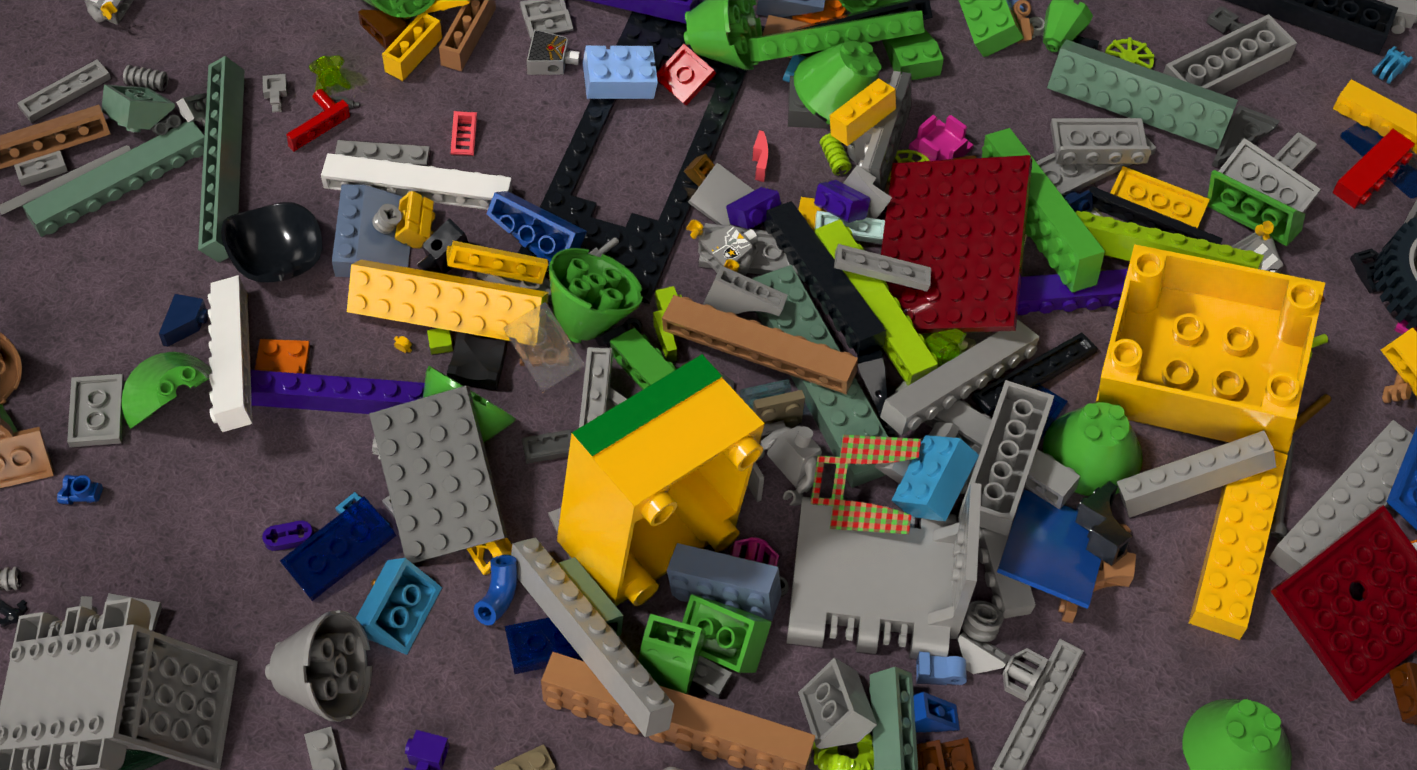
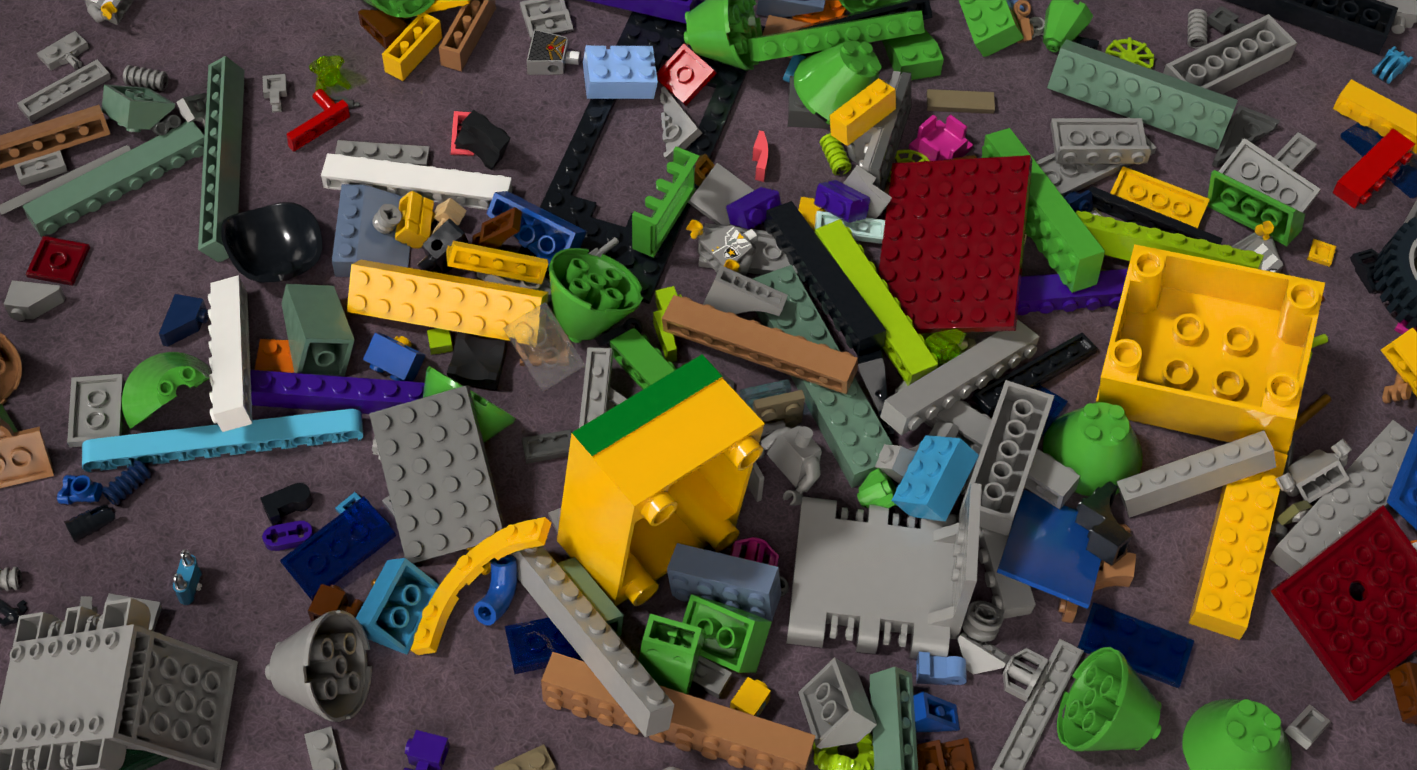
piece [811,435,921,534] -> none
light grey plate [834,244,931,291] -> none
none -> light grey slope [4,280,65,321]
none -> dark red tile [26,236,90,286]
none -> light grey plate [37,31,89,71]
none -> black hinge [64,504,115,542]
none -> medium azure beam [82,409,363,472]
none -> dark blue piece [102,460,151,506]
none -> dark azure piece [173,550,202,605]
none -> black leg [260,483,313,526]
none -> sand green slope [281,284,355,377]
none -> reddish brown brick [308,584,364,621]
none -> blue brick [363,333,426,382]
none -> yellow plate [410,517,552,655]
none -> tan piece [431,198,467,235]
none -> black brick [454,109,511,170]
none -> reddish brown slope [472,207,522,250]
none -> bright green window [632,146,700,258]
none -> light grey wing [660,86,702,161]
none -> yellow brick [730,677,771,717]
none -> bright green brick [857,468,897,508]
none -> dark tan tile [926,89,995,114]
none -> bright green cone [1057,647,1161,751]
none -> clear blue plate [1077,602,1194,689]
none -> light grey piece [1187,9,1207,49]
none -> light grey torso [1275,439,1352,503]
none -> olive tile [1277,500,1312,526]
none -> light grey tile [1284,704,1331,750]
none -> yellow tile [1307,239,1336,267]

